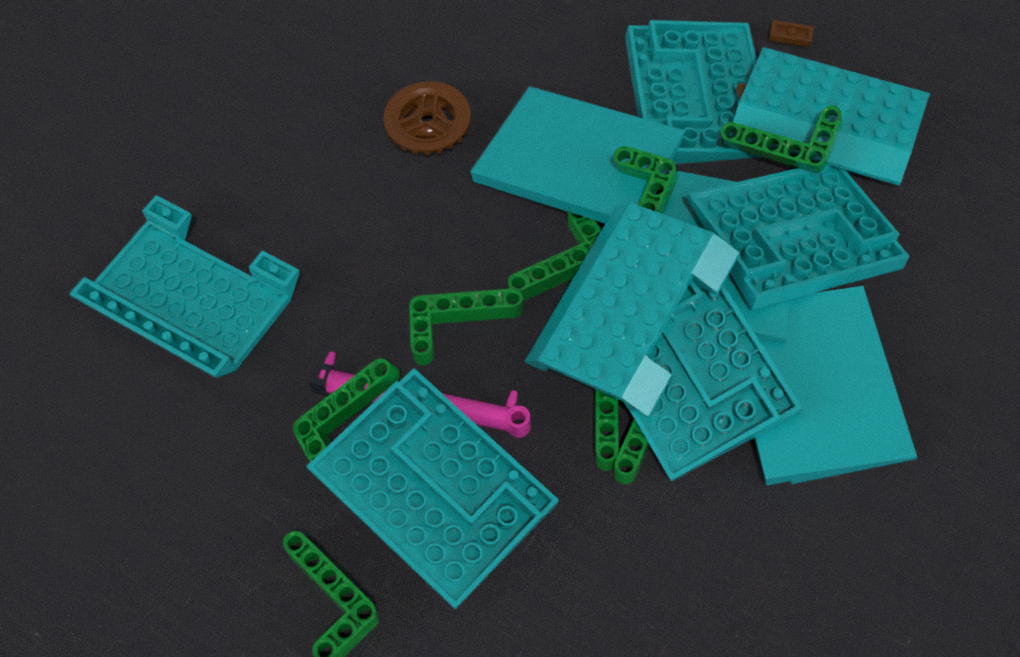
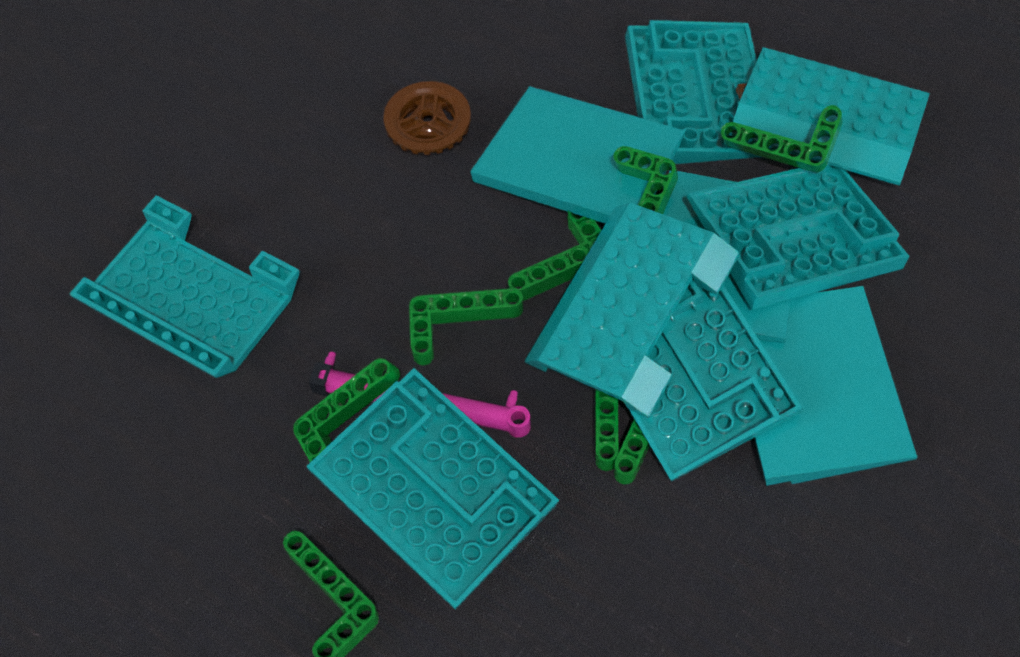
reddish brown plate [769,20,814,47] -> none

